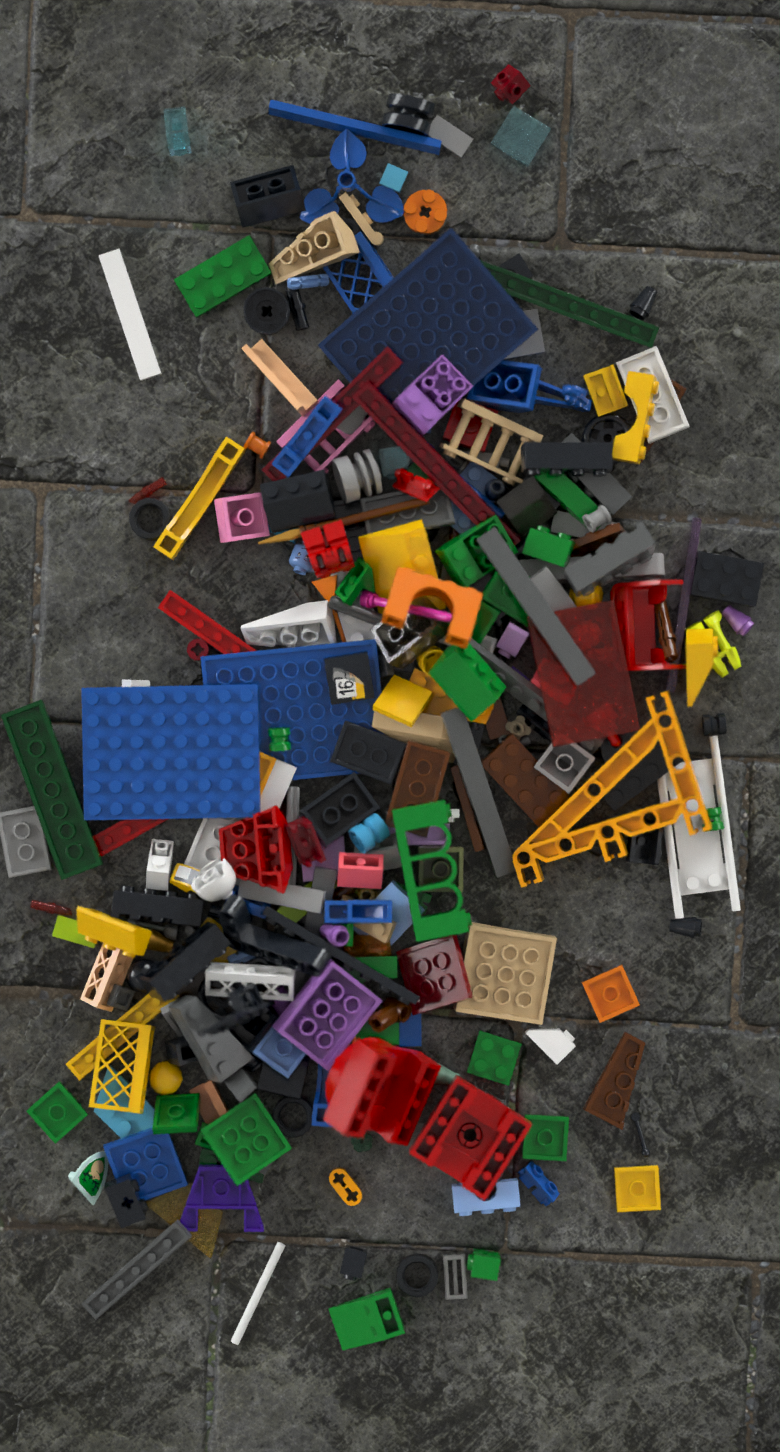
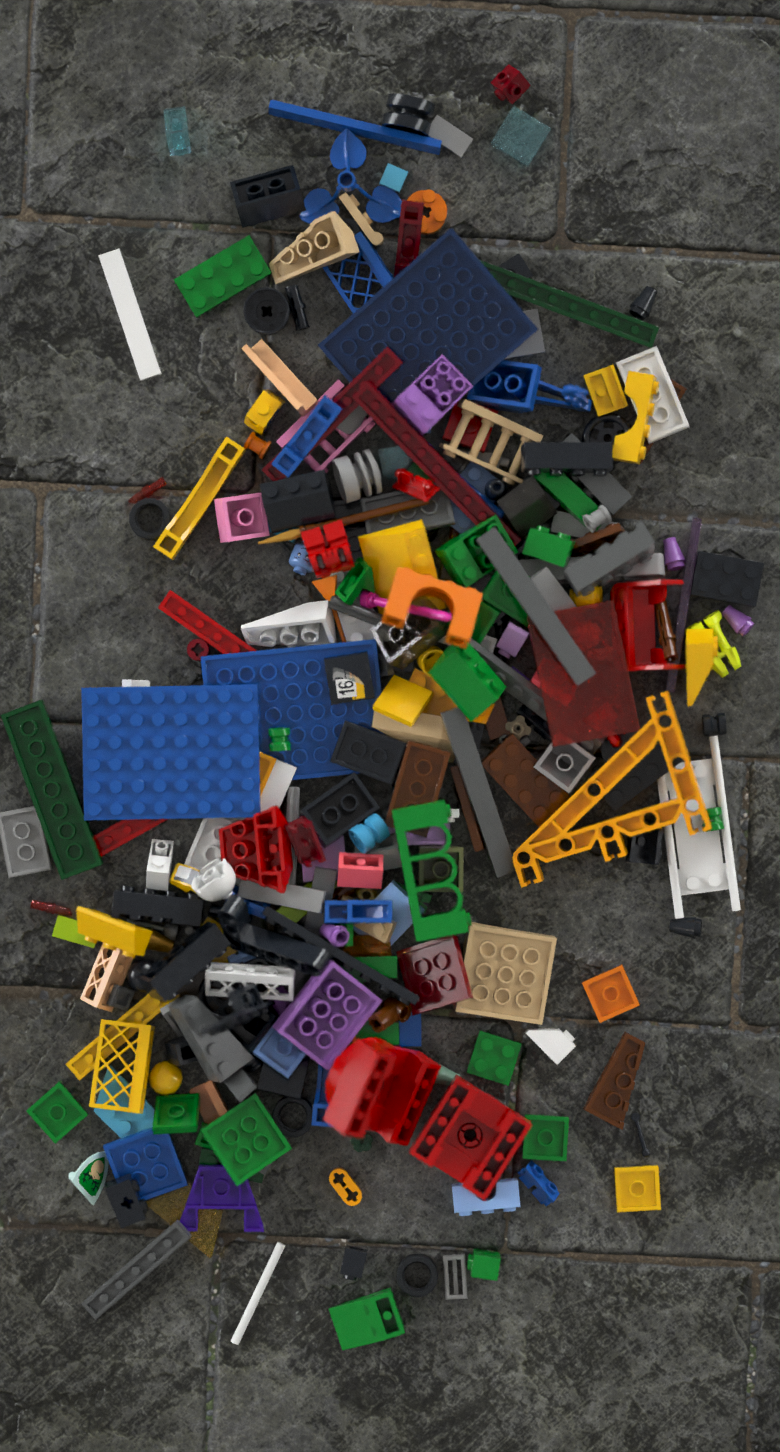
medium blue axle [287,274,329,290] -> none
none -> yellow torso [244,389,286,436]
none -> dark red slope [394,200,424,277]
none -> medium lavender cone [663,537,686,571]

